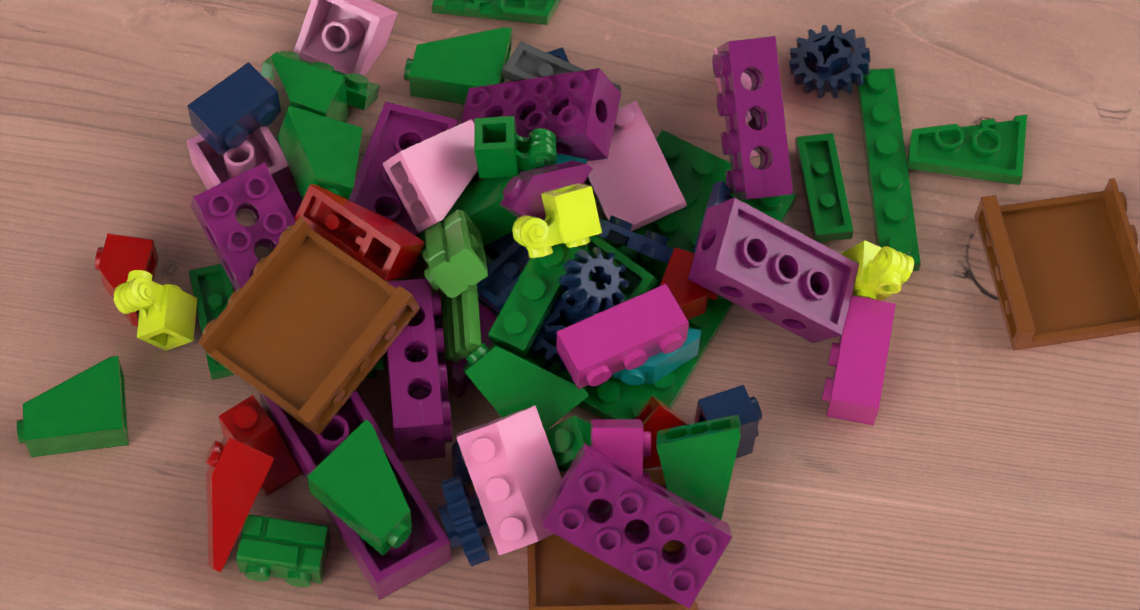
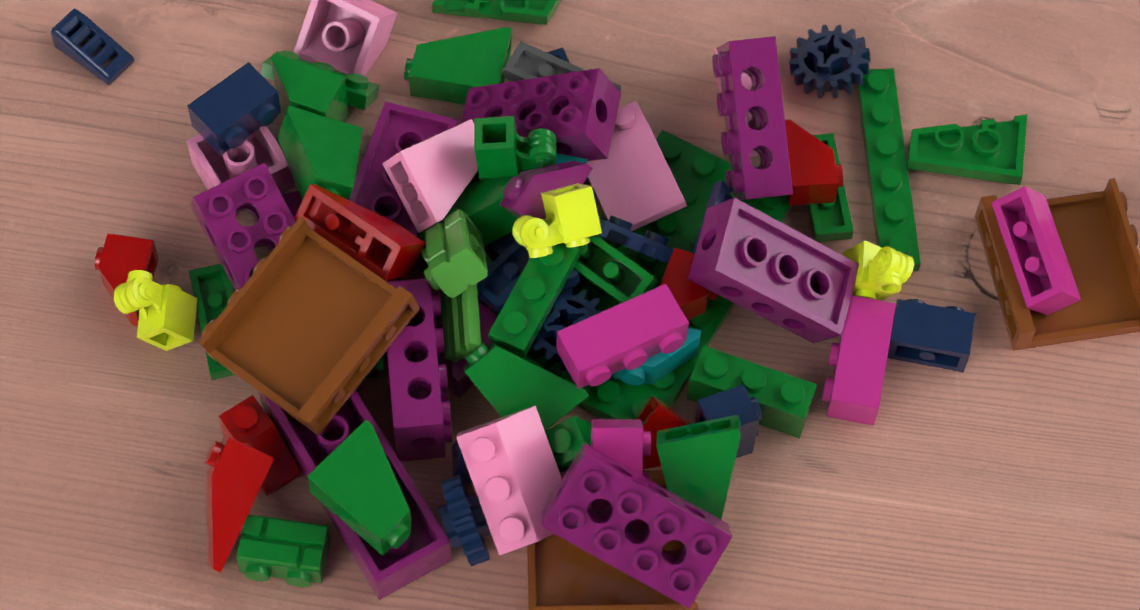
green slope [17,356,129,457] -> none
dark blue gear [558,247,629,317] -> none
none -> dark blue slope [51,8,135,85]
none -> green brick [687,345,817,439]
none -> red slope [785,119,844,205]
none -> dark blue brick [887,299,976,372]
none -> dark pink brick [991,186,1081,315]

